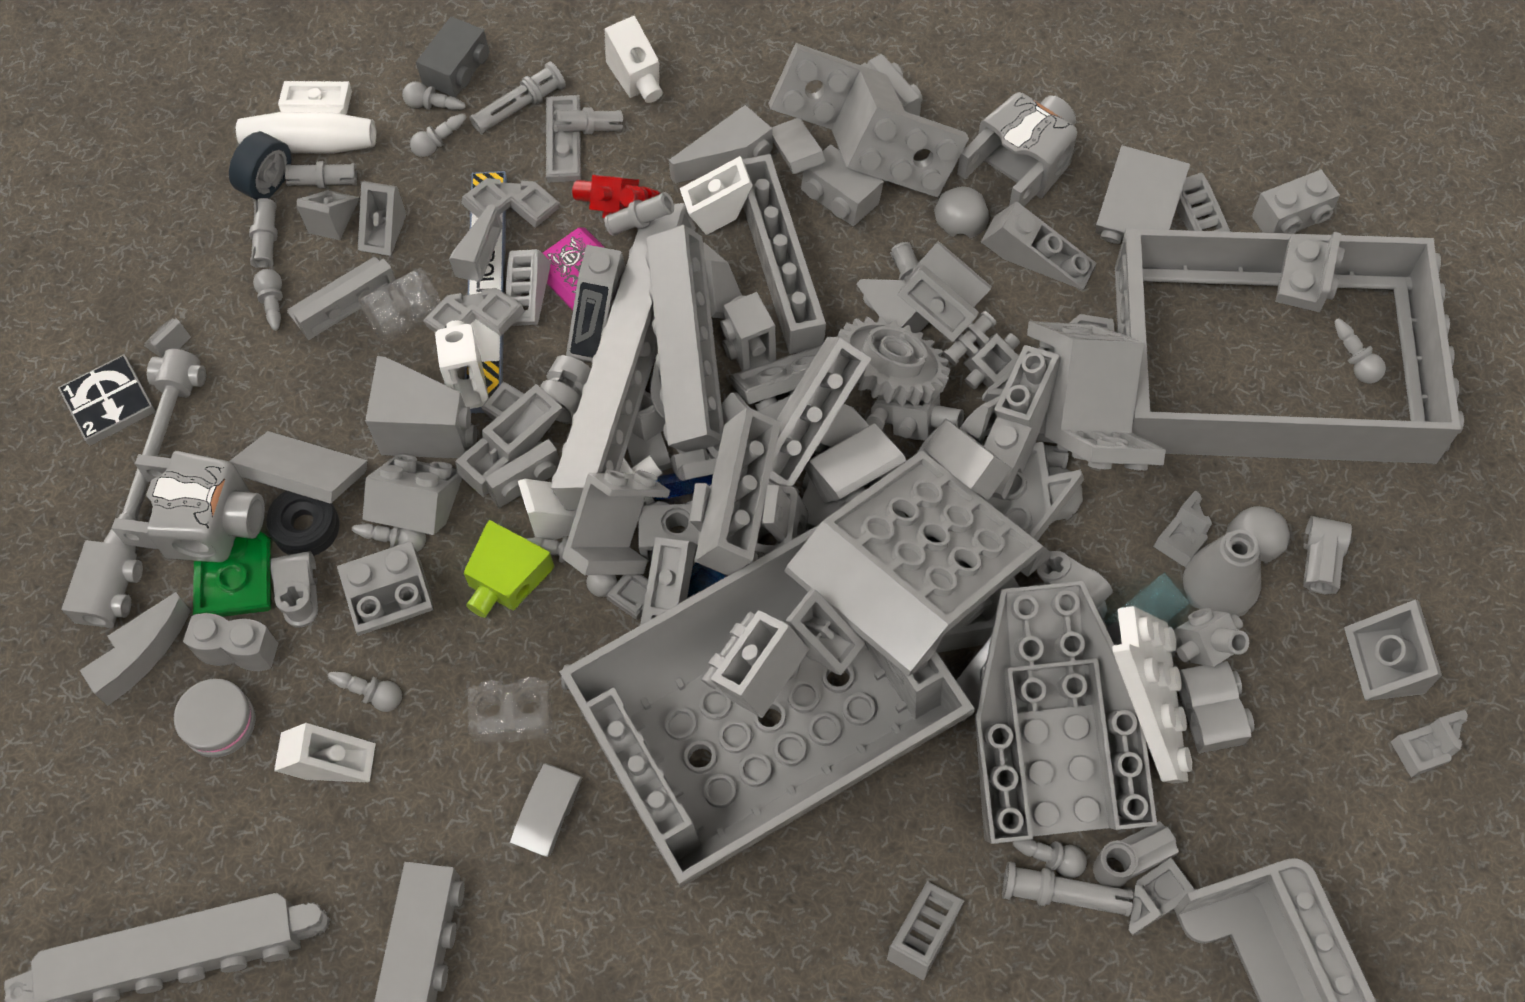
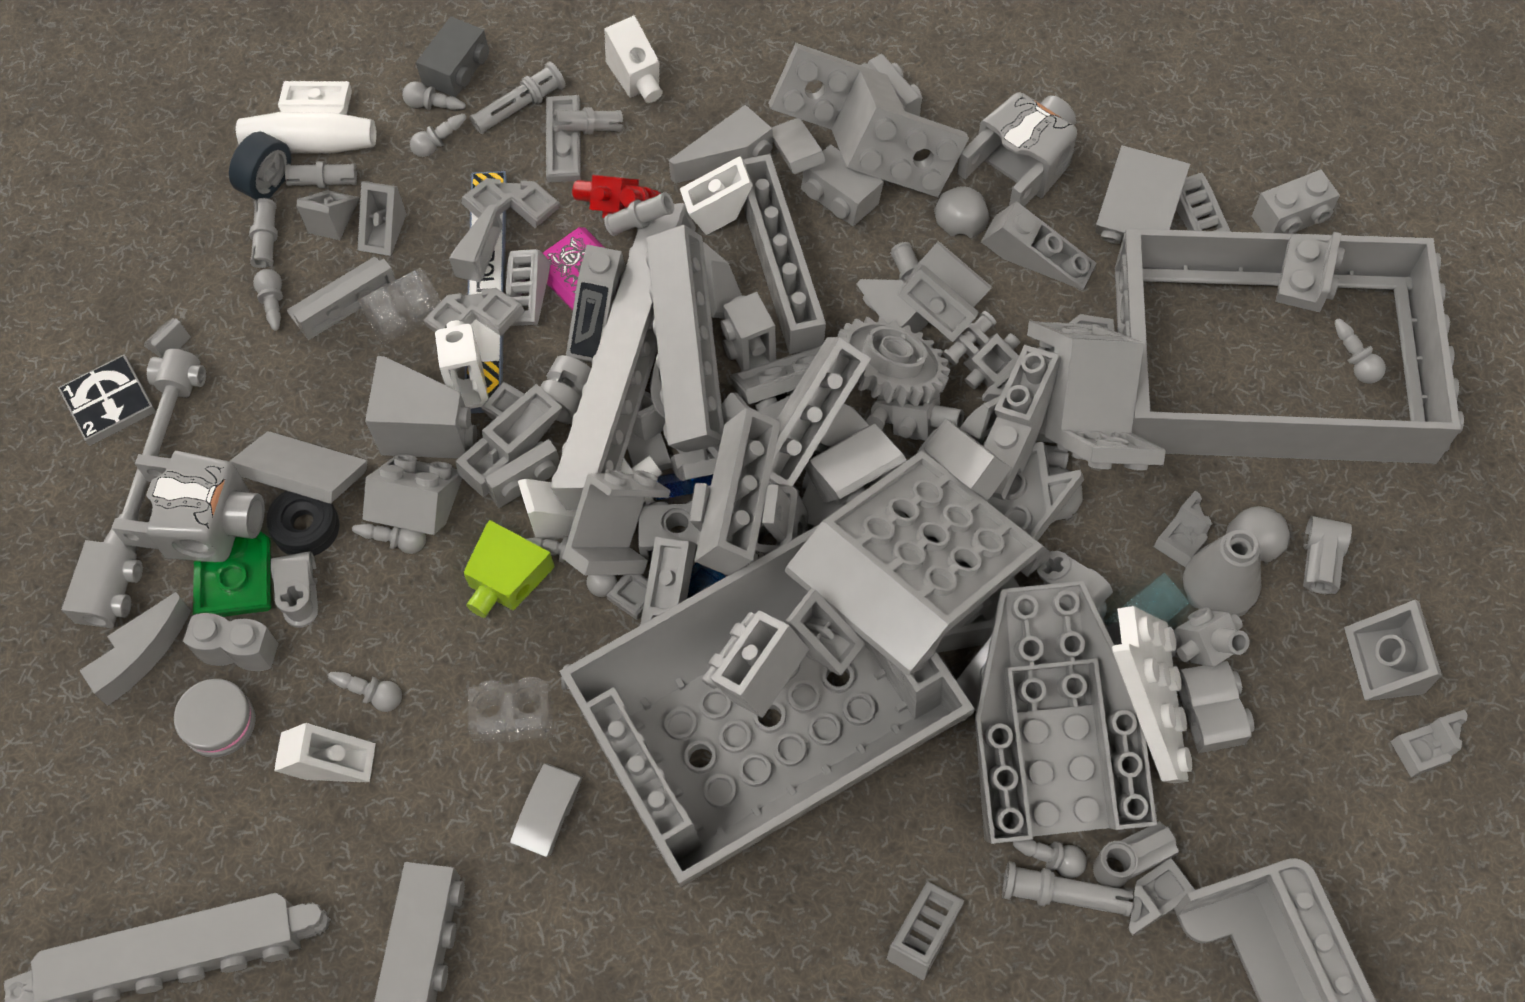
light grey slope [337,541,434,636] -> none

